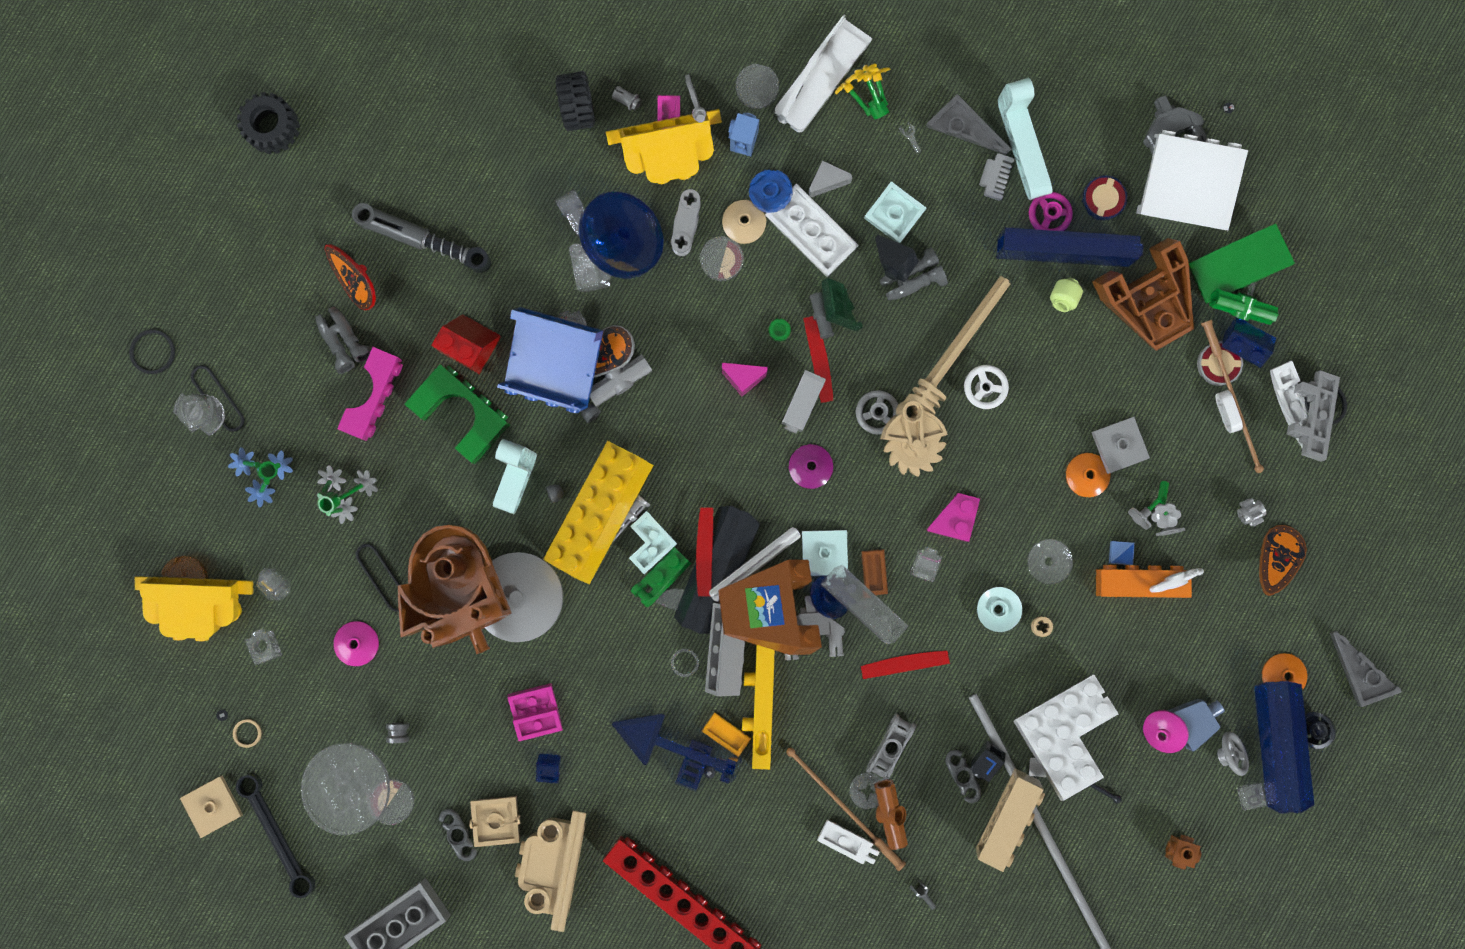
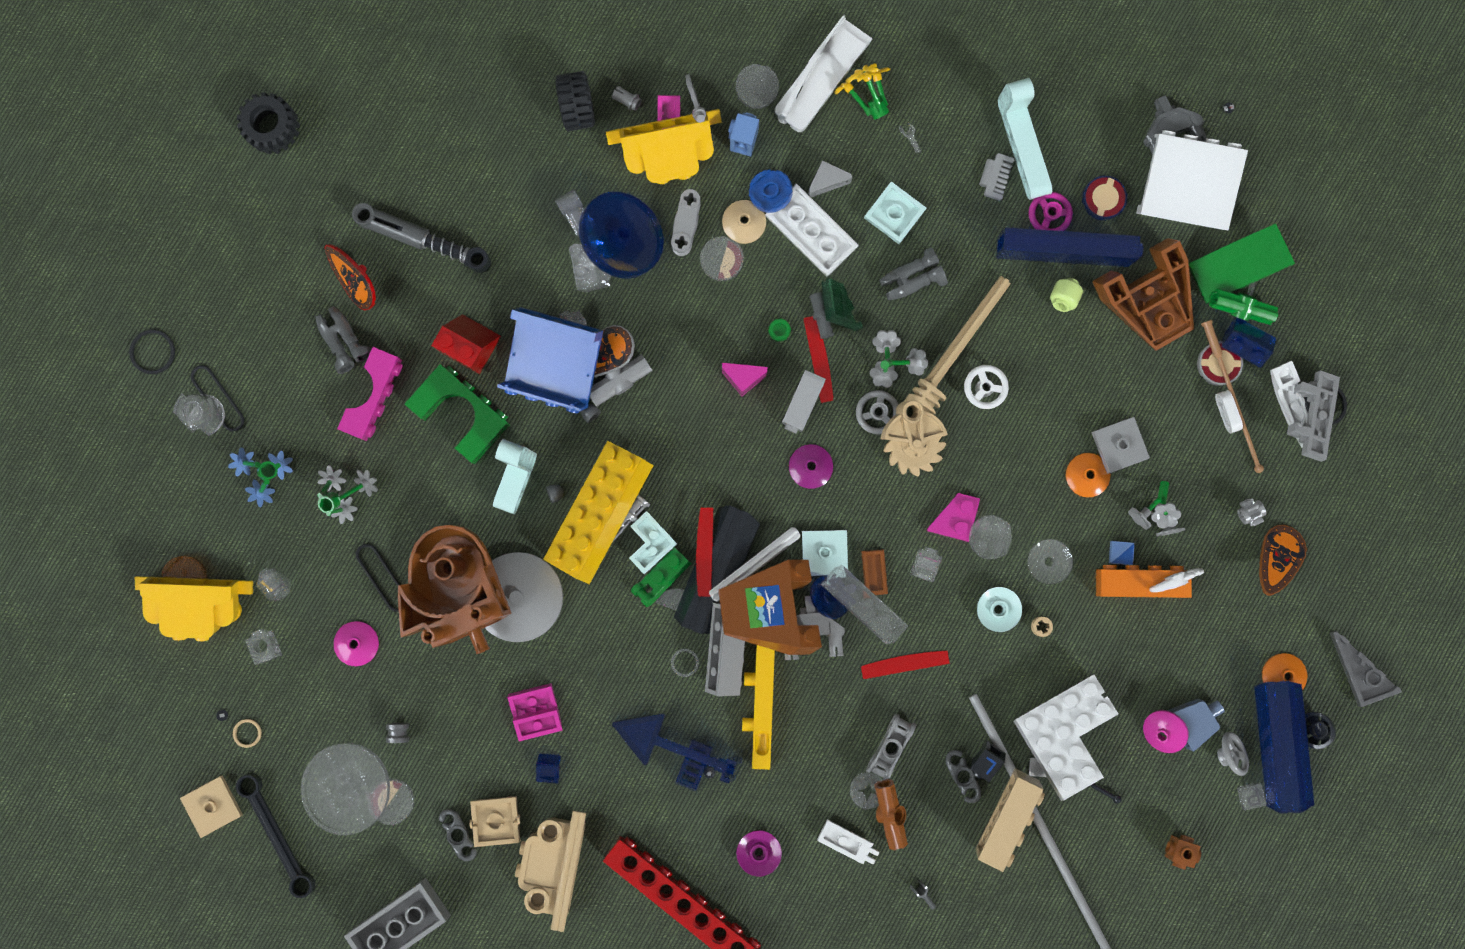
light orange tile [702,712,751,757] -> none
medium nougat piece [786,748,906,871] -> none
black slope [875,234,919,282] -> none
flat silver wing [926,94,1011,155] -> none
none -> magenta dish [736,830,782,877]
none -> light grey plant [870,330,928,388]
none -> clear dish [969,515,1012,559]

